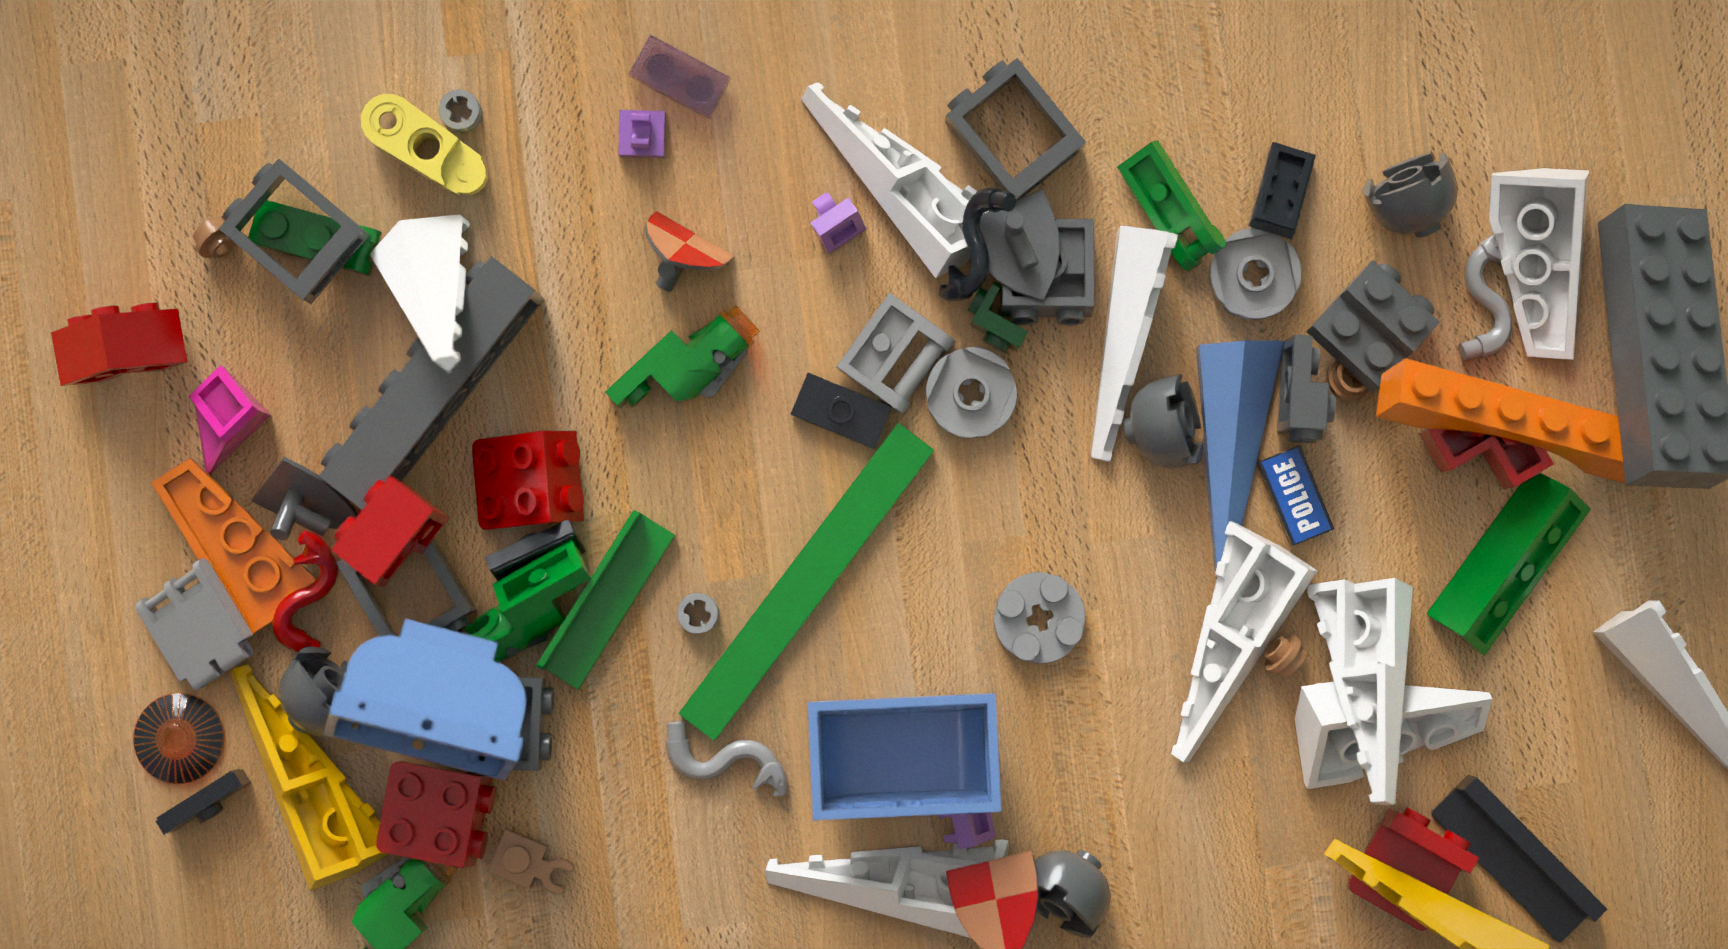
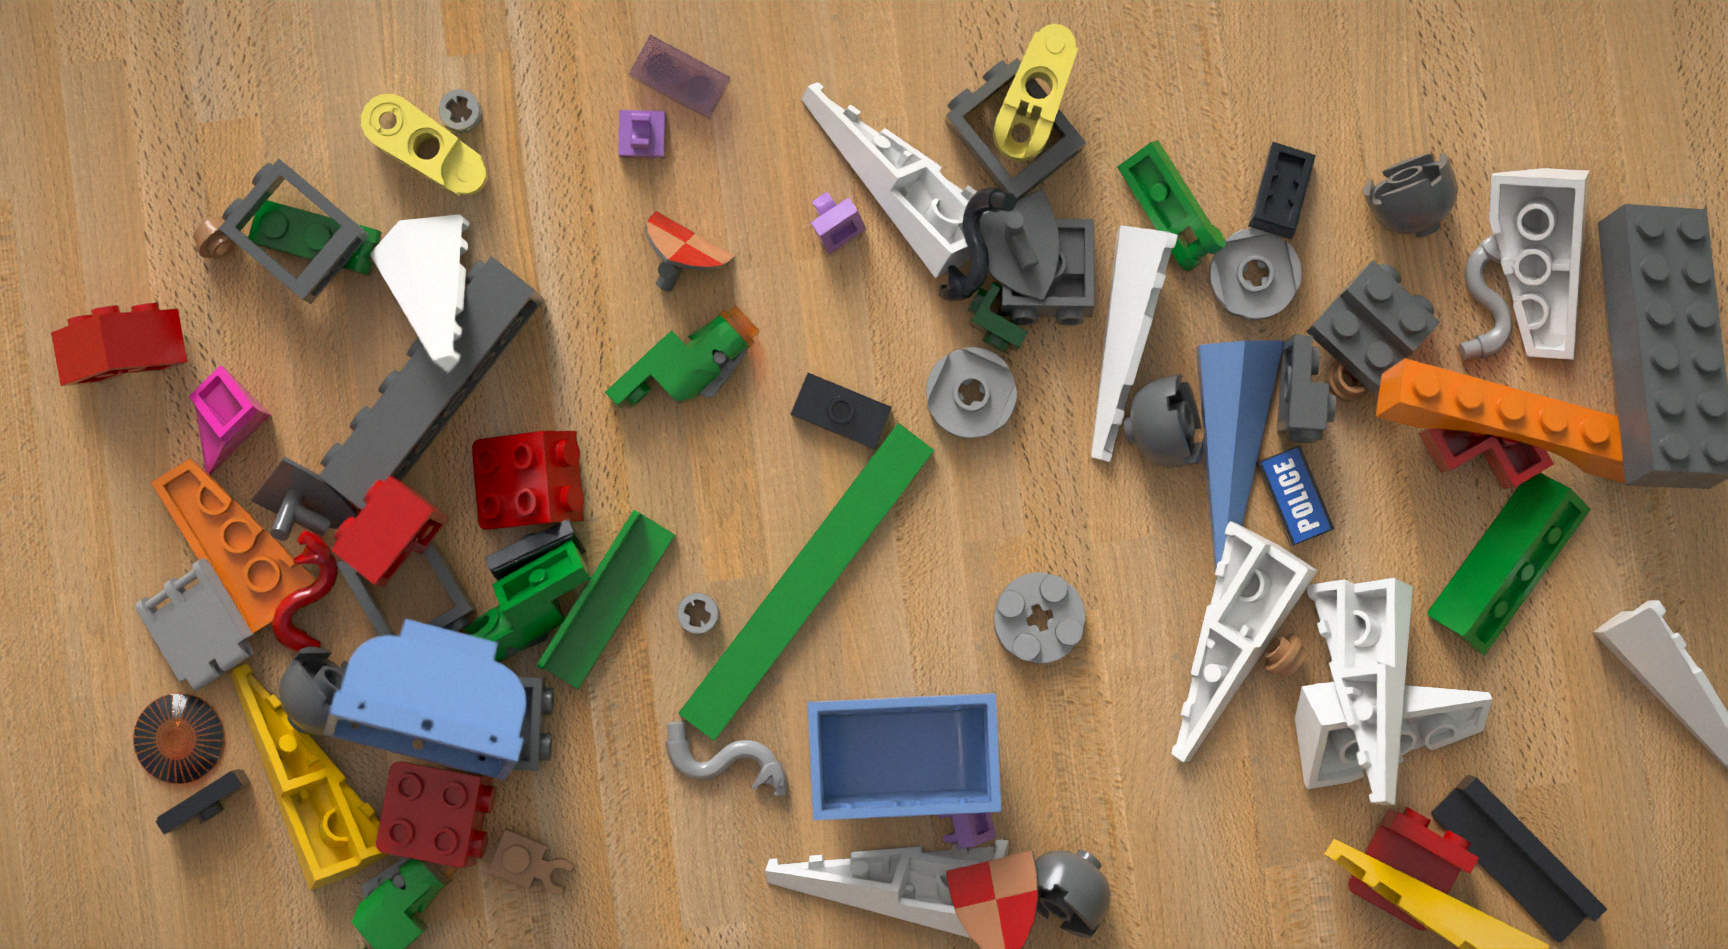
light grey plate [836,293,956,415] -> none
none -> light yellow piece [993,24,1078,162]

